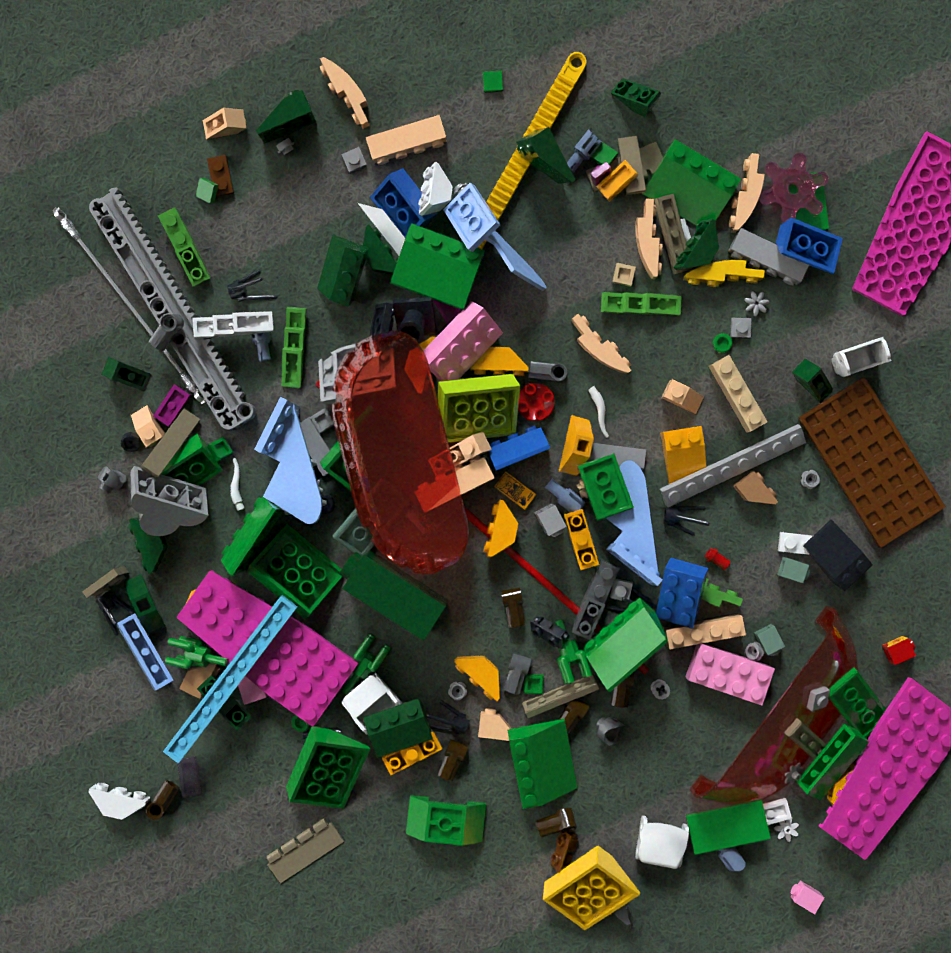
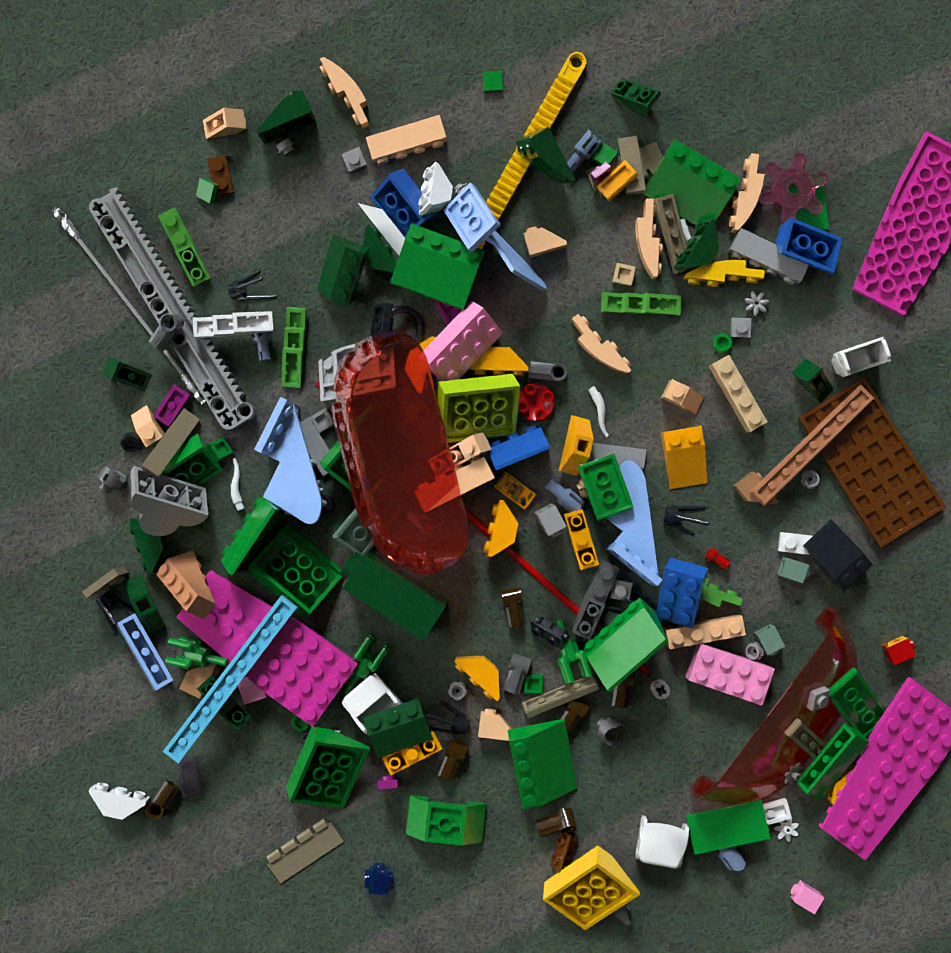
black plant [392,297,437,346] -> none
light grey plate [660,424,806,507] -> none
none -> nougat wedge [156,551,216,620]
none -> clear blue brick [365,863,393,895]
none -> magenta plate [377,775,400,789]
none -> light nougat slope [523,226,567,258]
none -> nougat tile [750,385,875,506]

